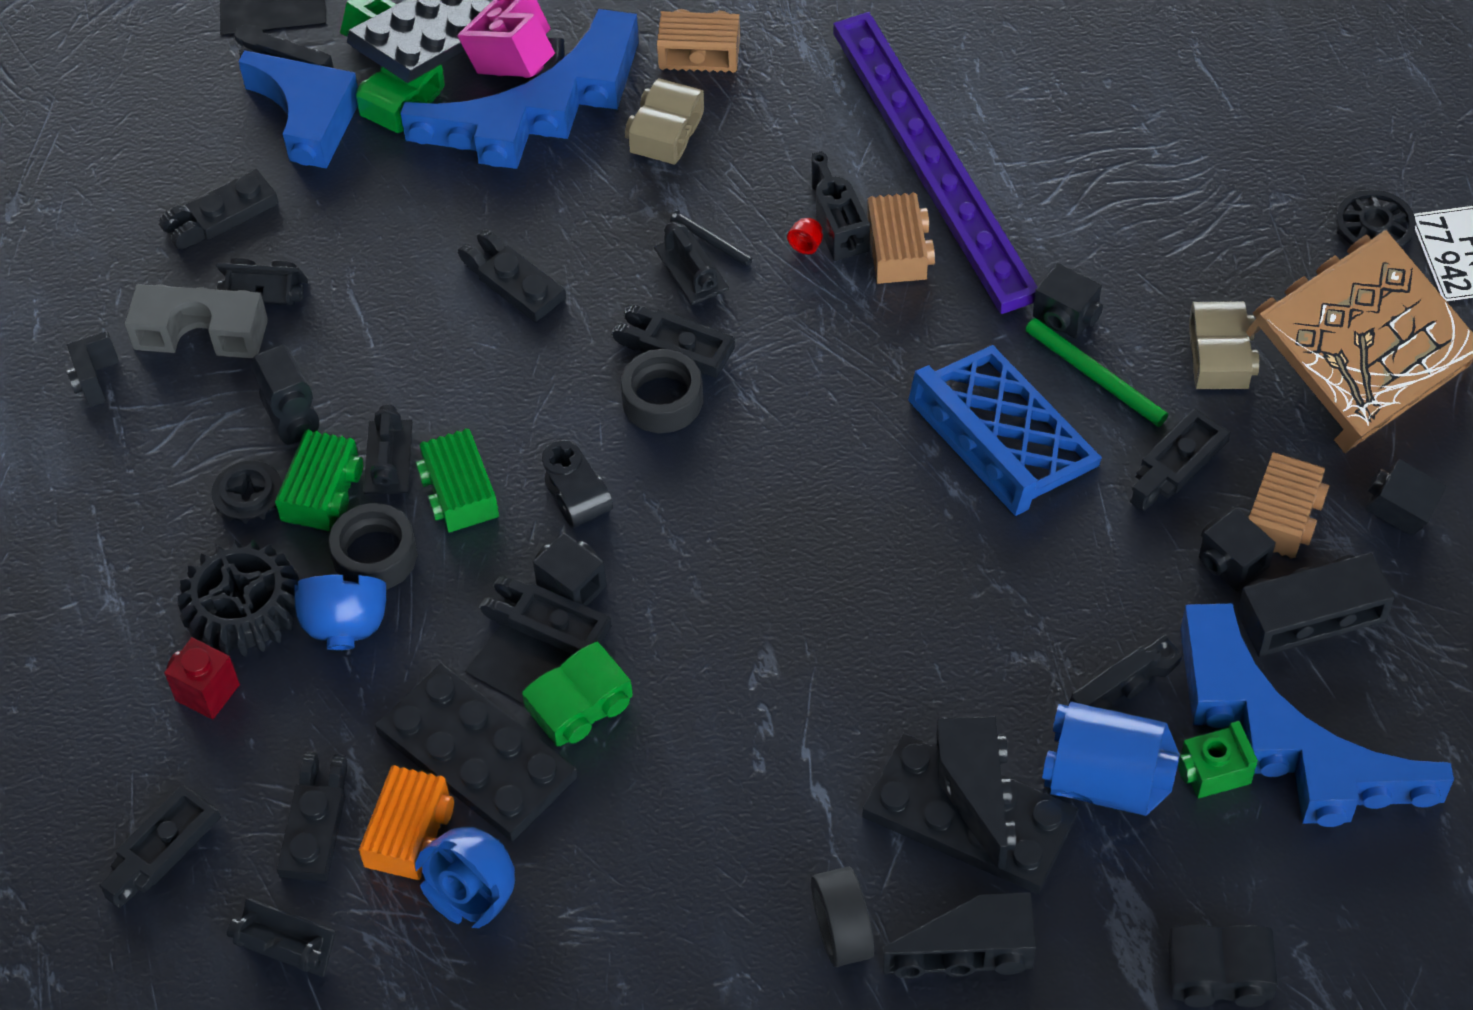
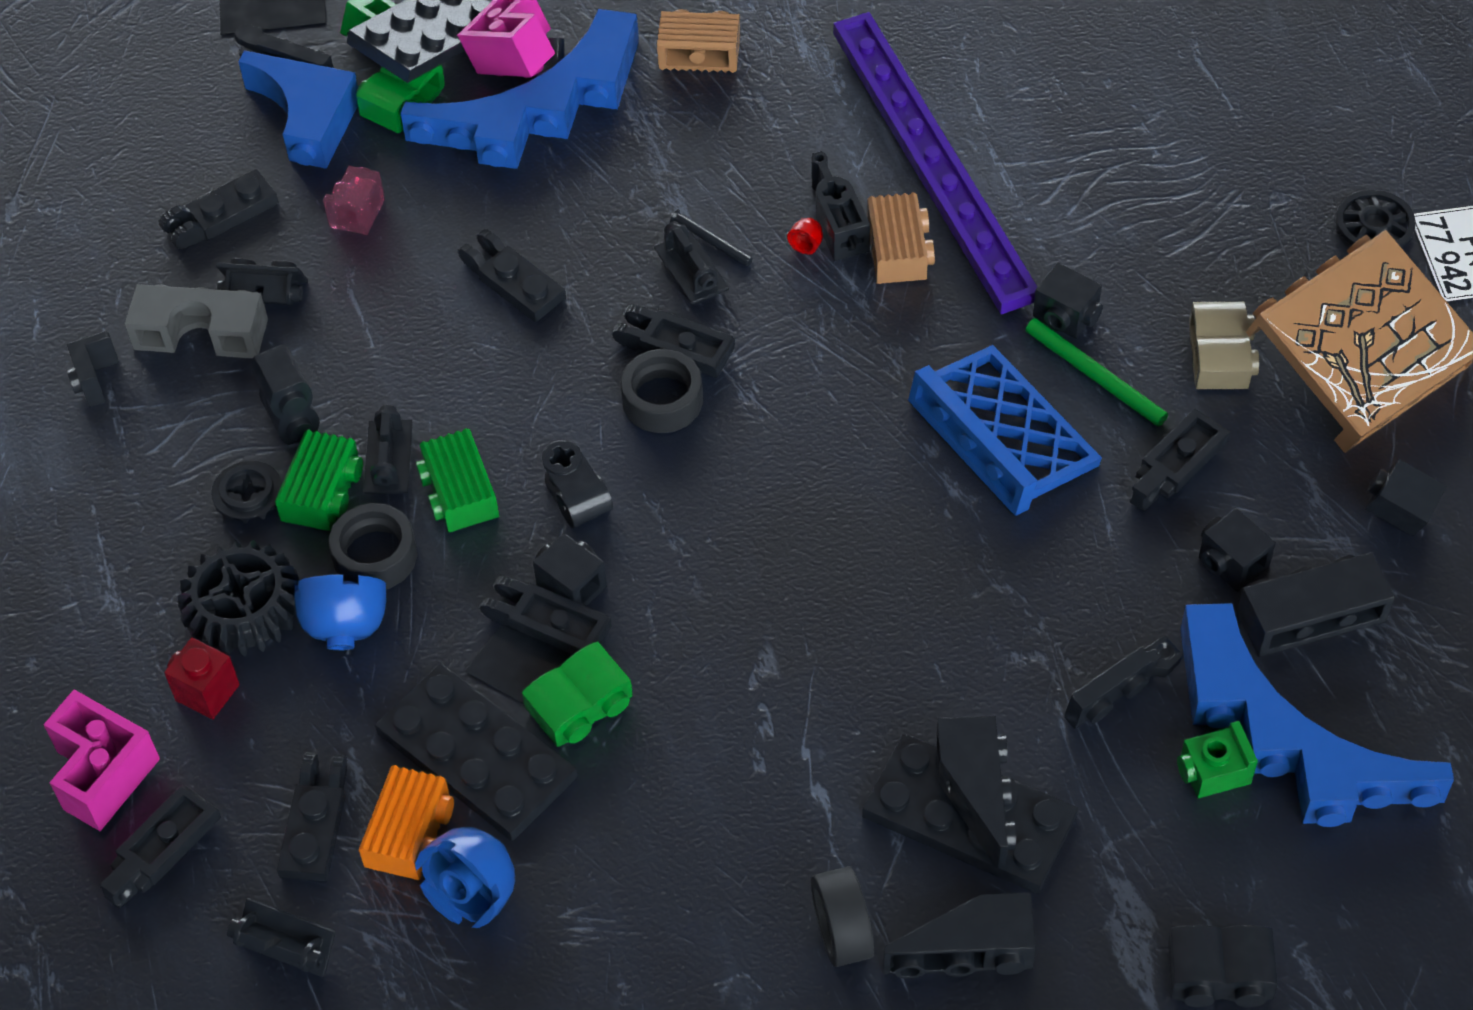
dark tan brick [625,78,704,164] -> none
blue cylinder [1042,701,1180,816] -> none
medium nougat brick [1249,452,1330,559] -> none
none -> dark pink brick [44,689,160,831]
none -> clear pink brick [323,166,385,235]

